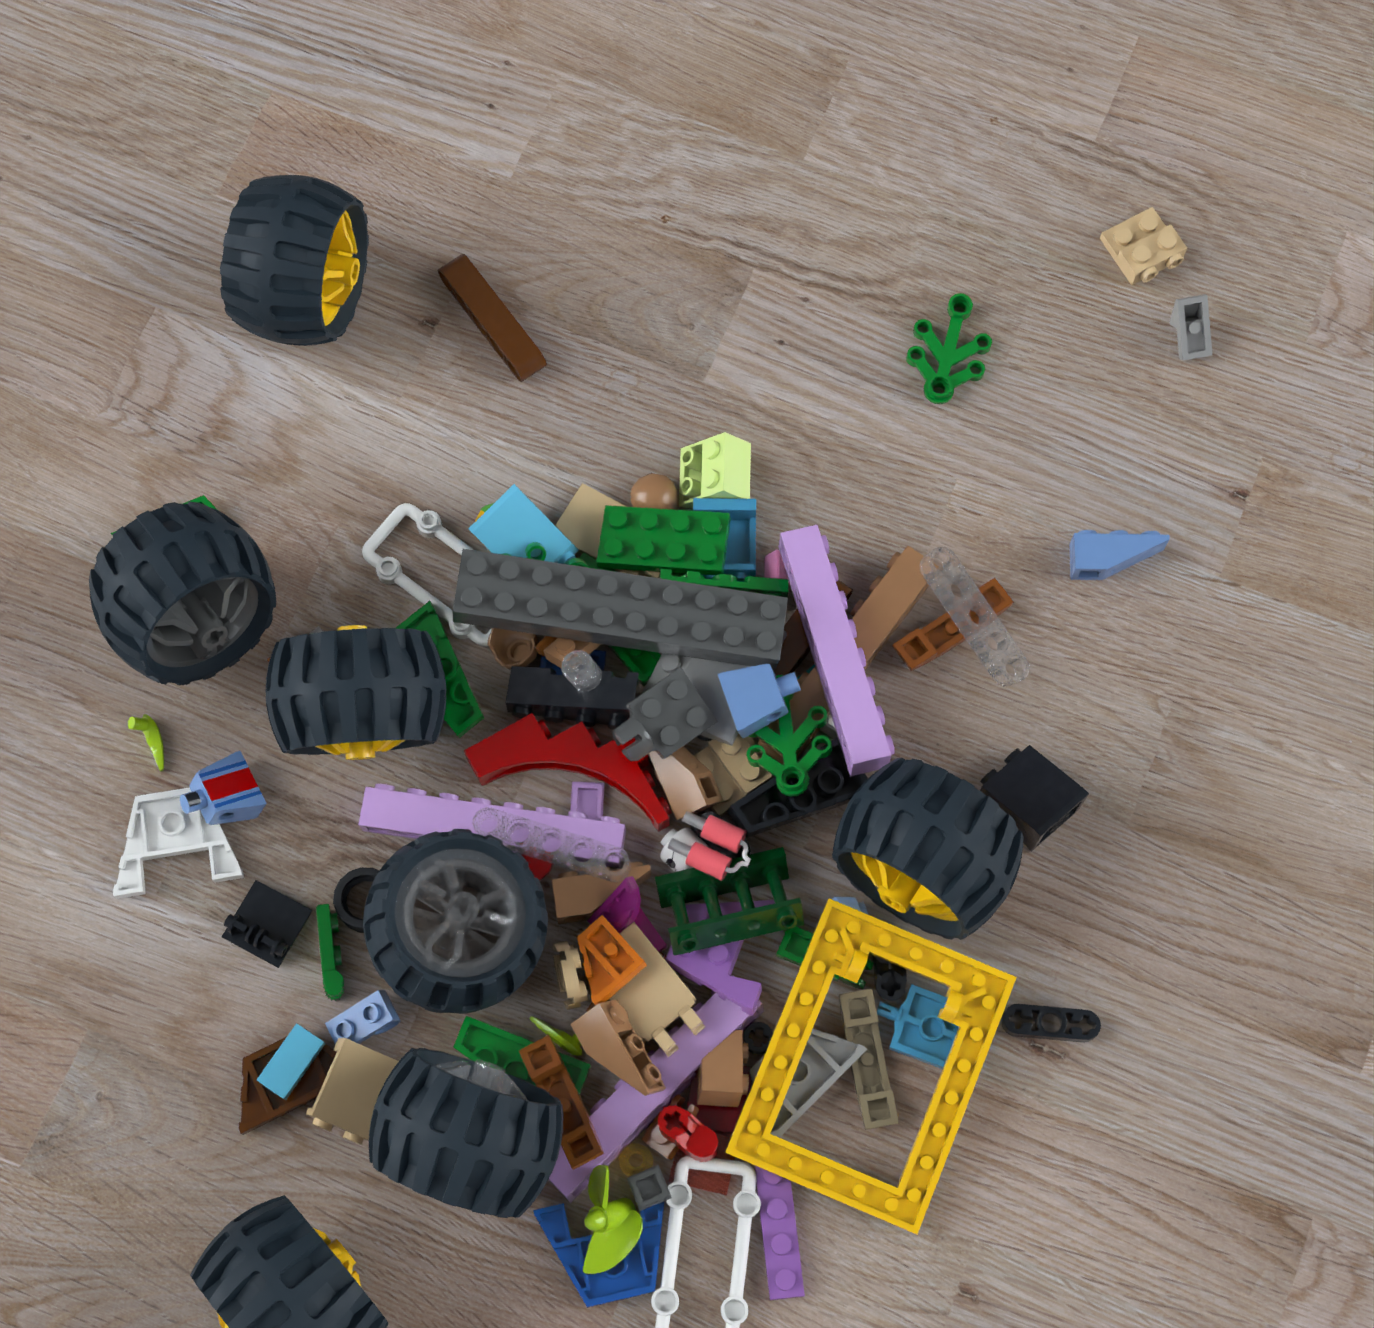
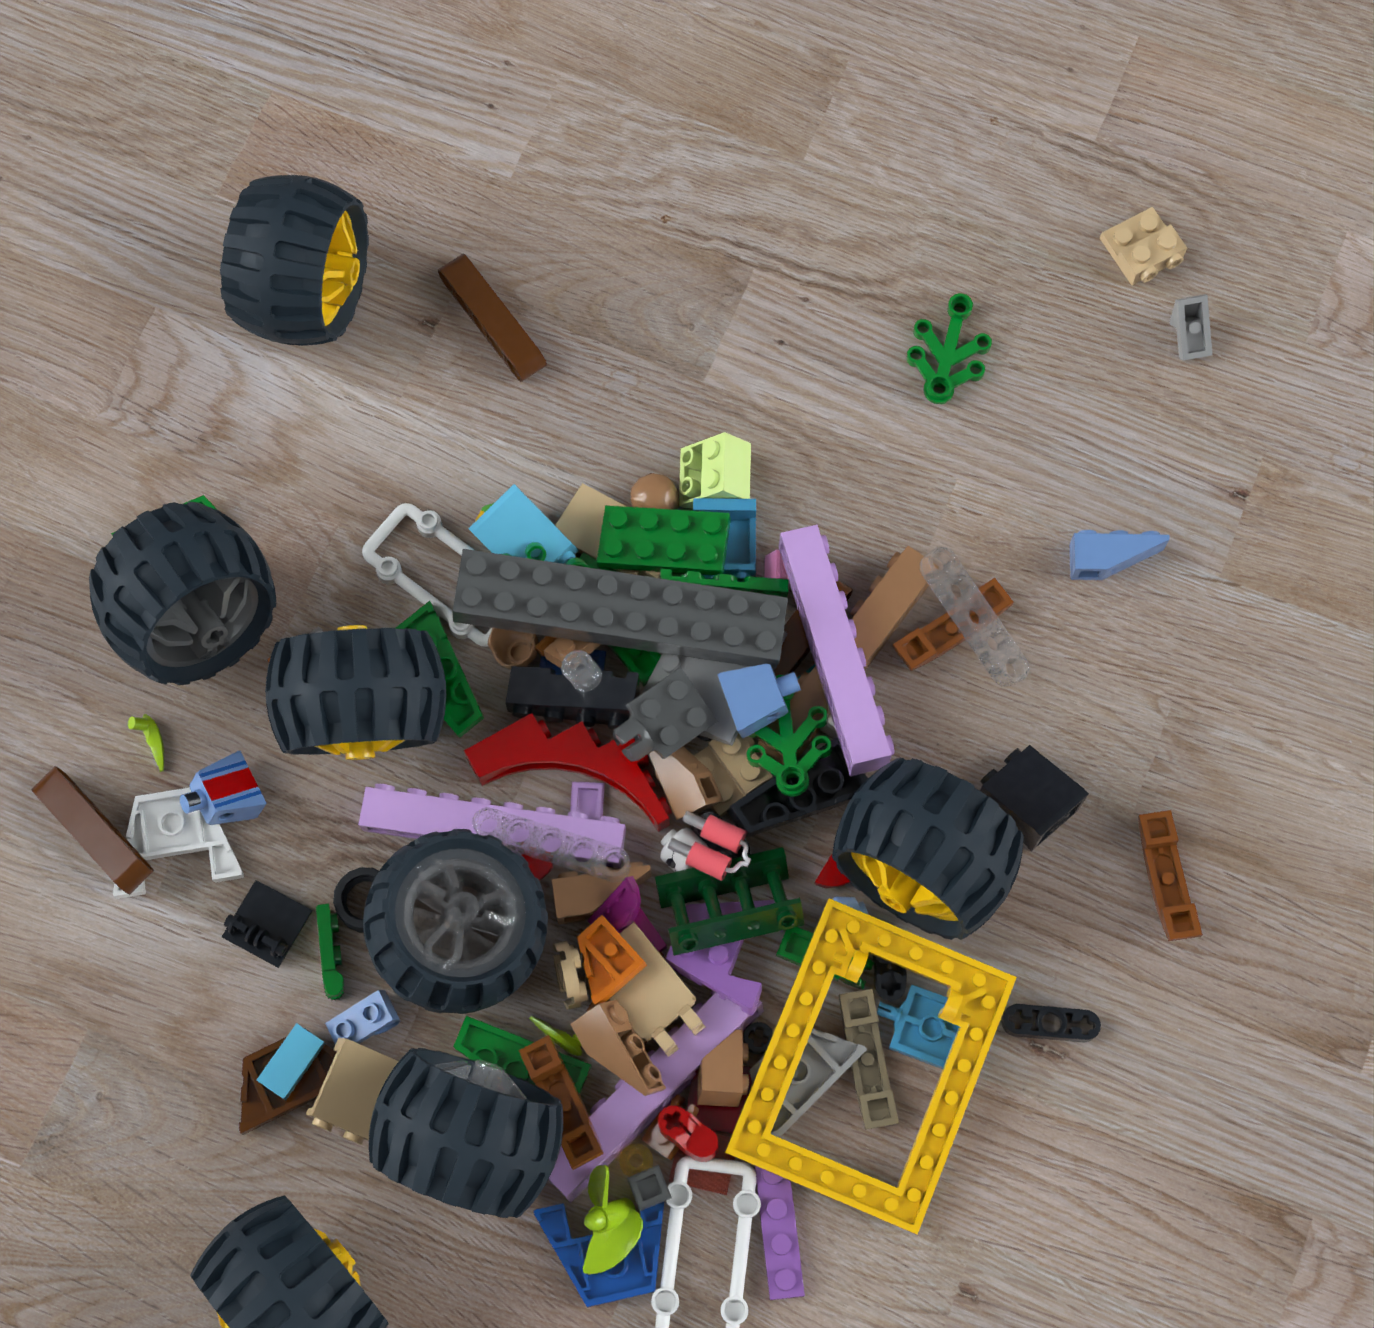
none -> reddish brown beam [31,766,154,895]
none -> red tile [814,854,850,888]
none -> dark orange slope [1138,810,1203,942]

